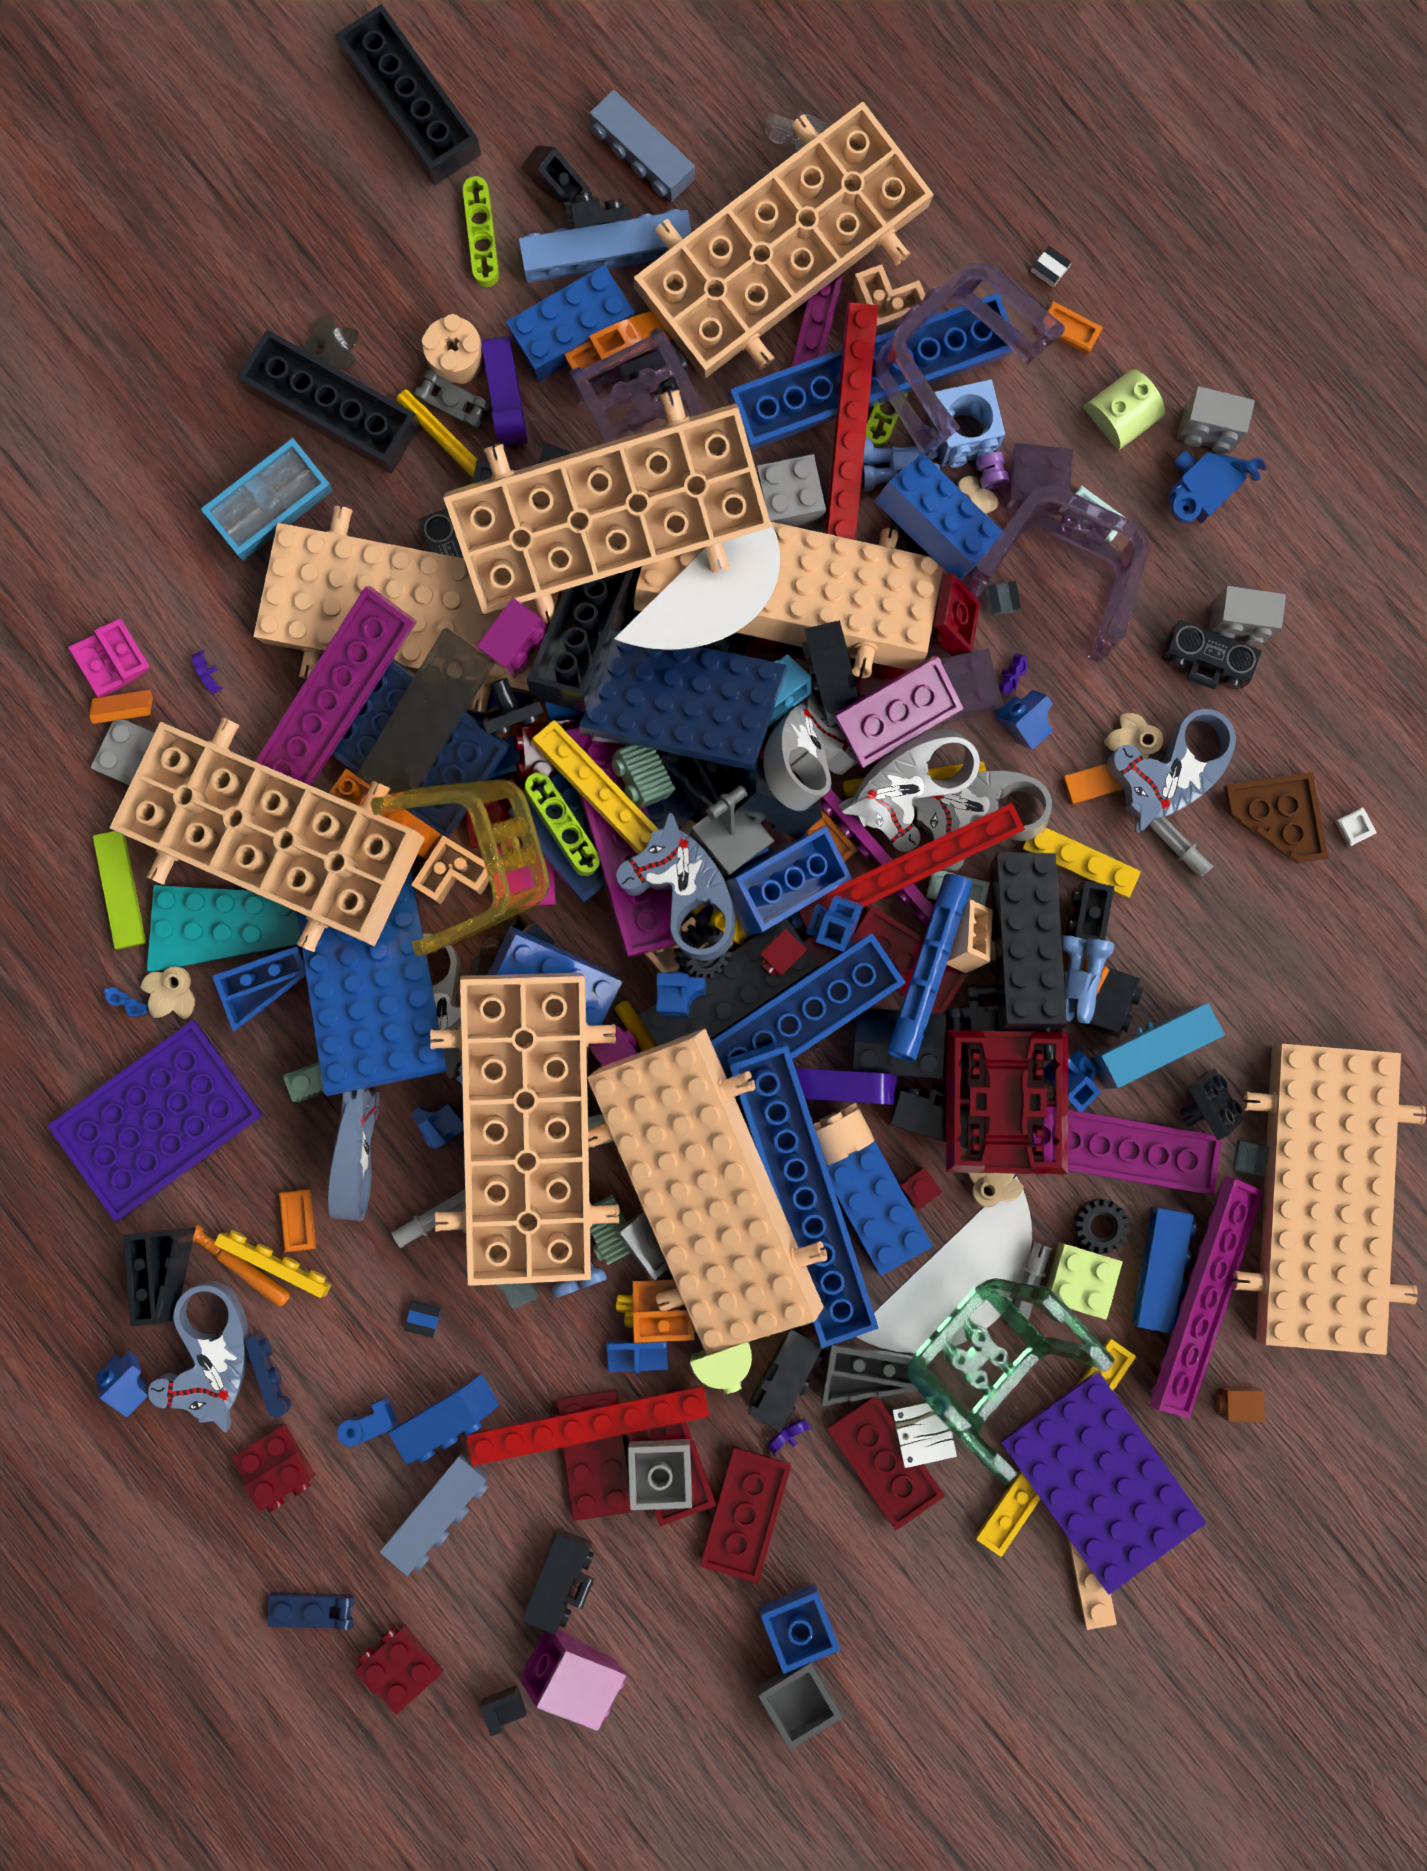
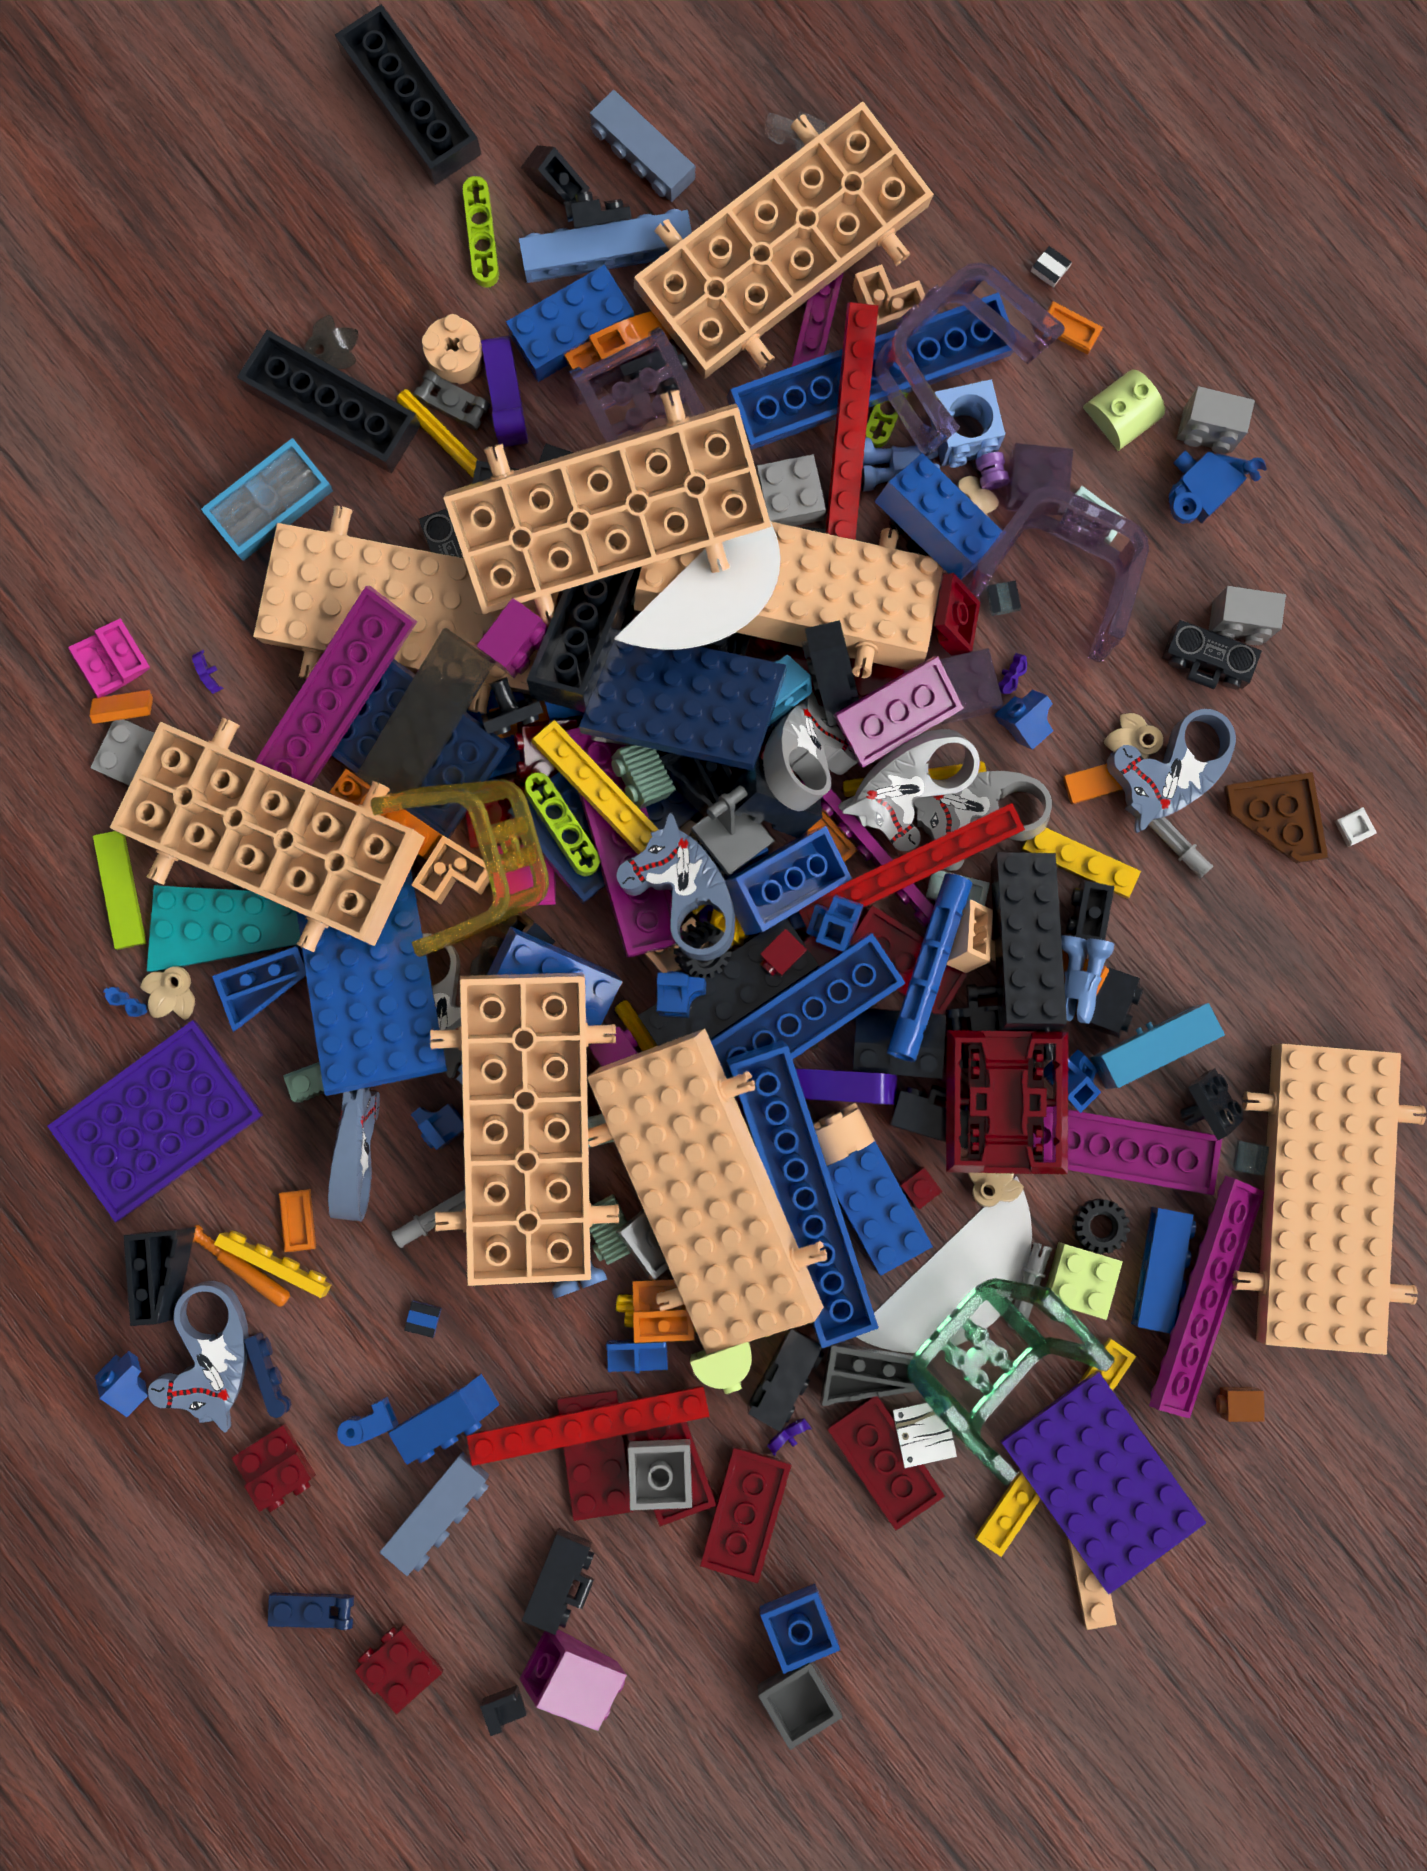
clear light blue panel [497,1283,540,1309] -> none

